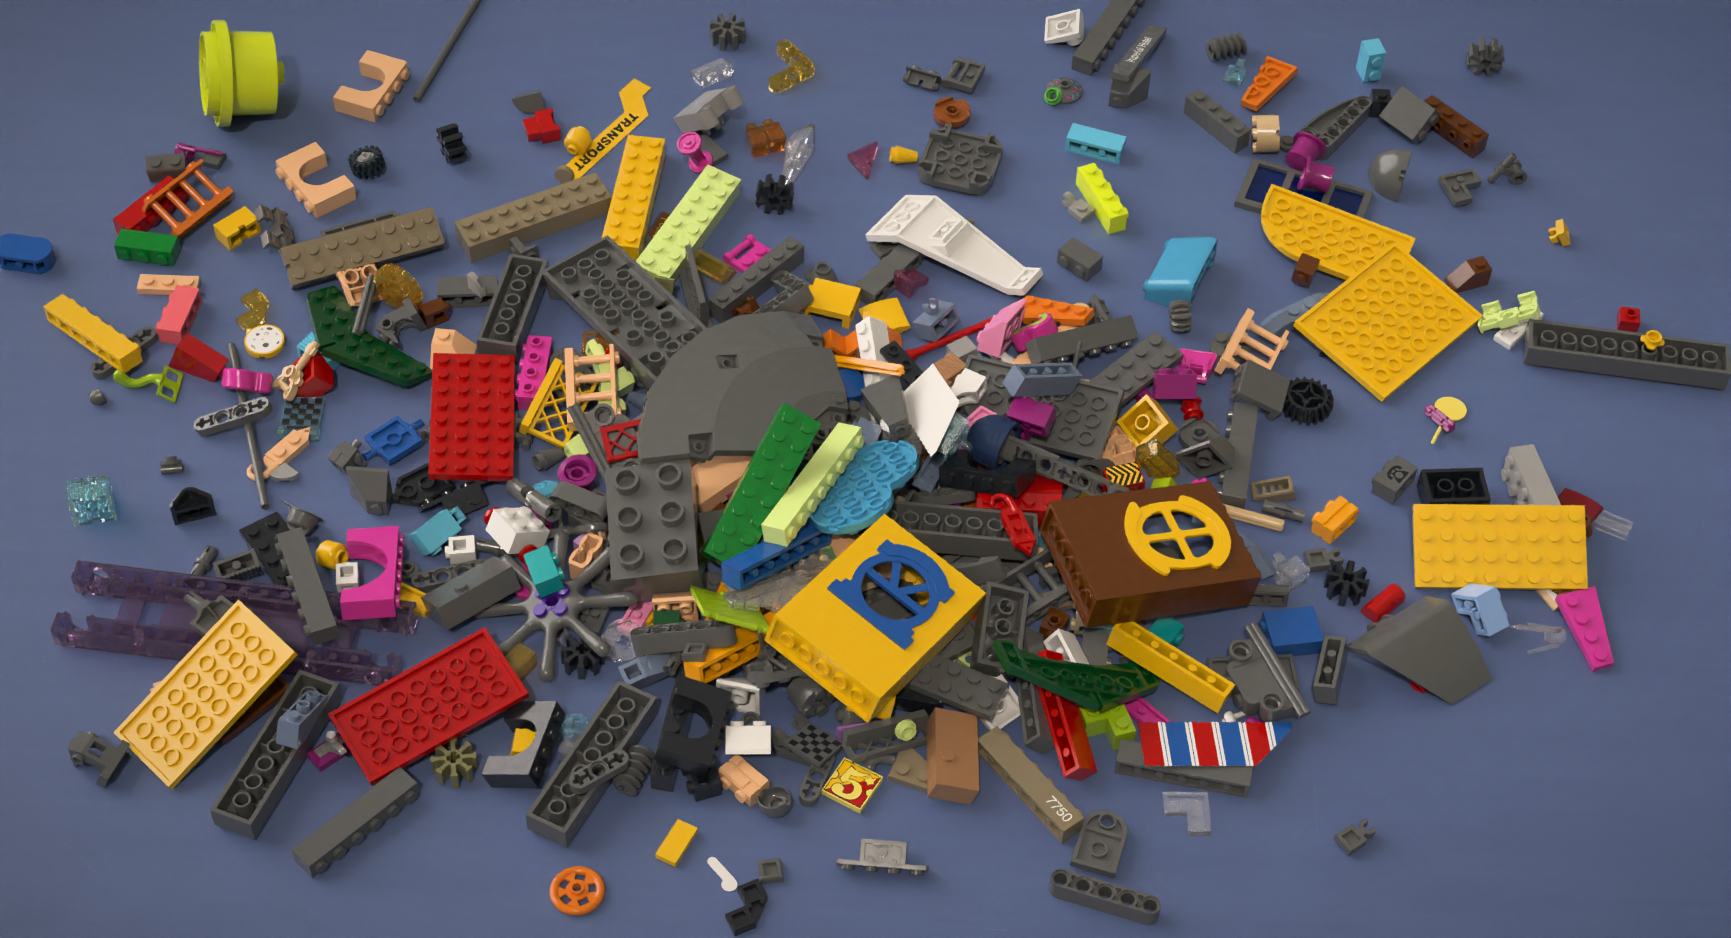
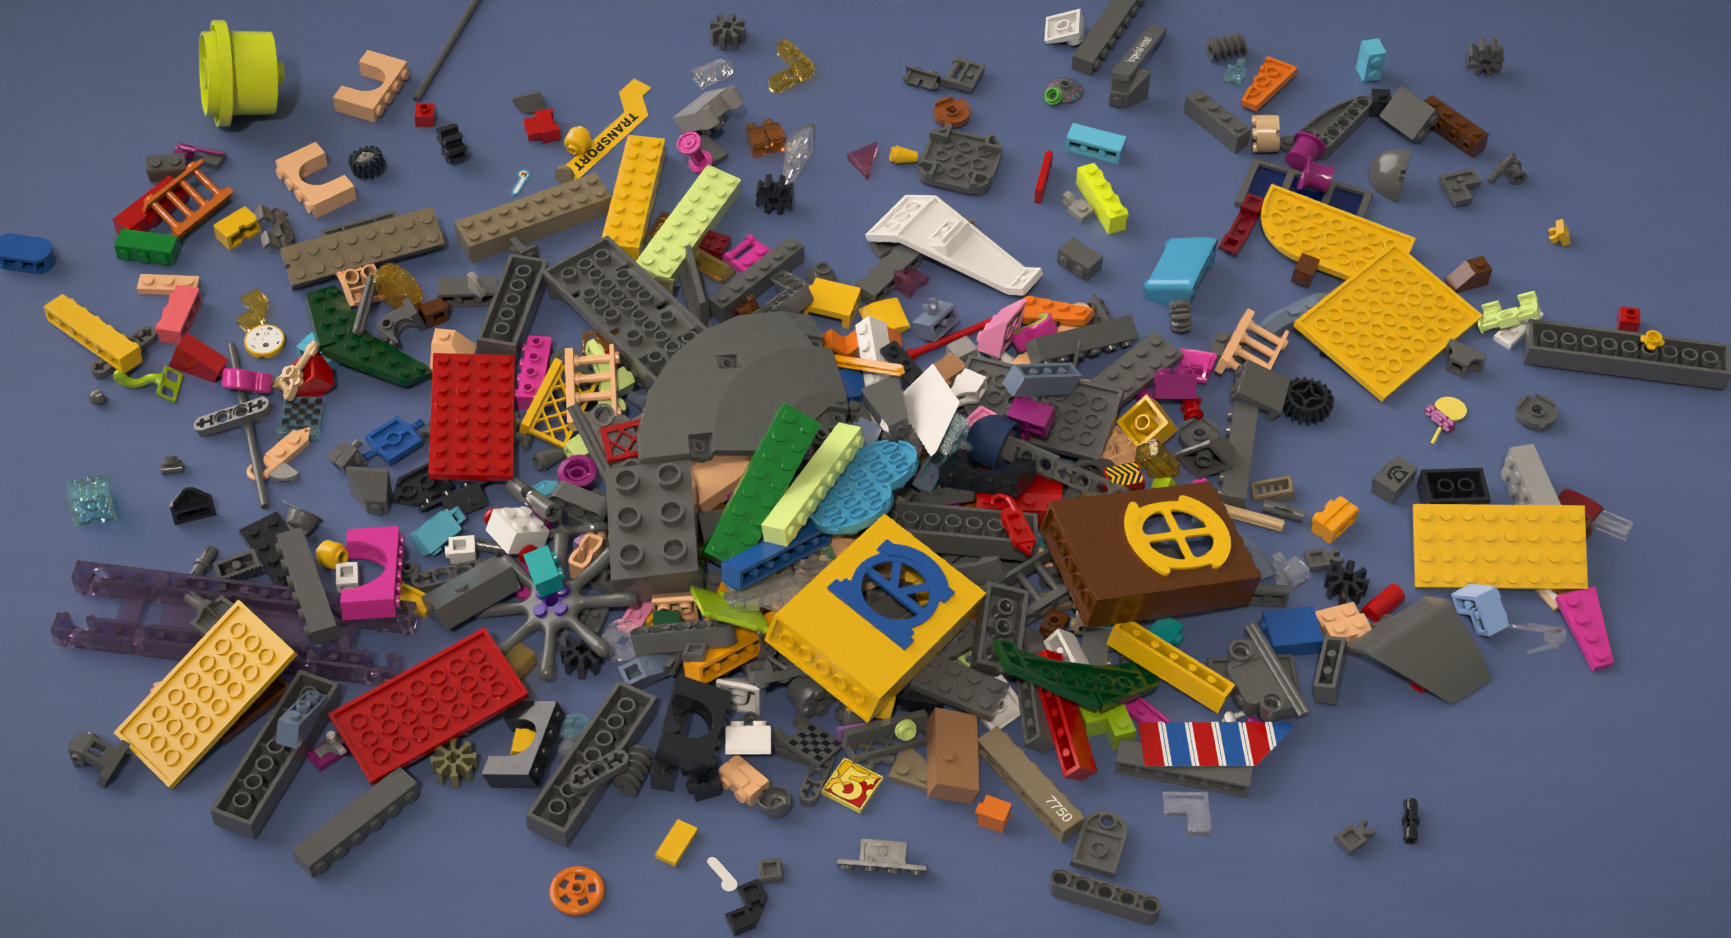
none -> red plate [414,103,436,127]
none -> dark azure sticker [511,169,530,195]
none -> dark red piece [699,230,732,262]
none -> orange brick [975,795,1012,834]
none -> red tile [1034,150,1053,204]
none -> dark red slope [1218,193,1264,255]
none -> light nougat plate [1315,602,1372,644]
none -> black pin [1402,798,1420,844]
none -> dark grey brick [1444,338,1487,379]
none -> dark grey plate [1515,394,1558,432]

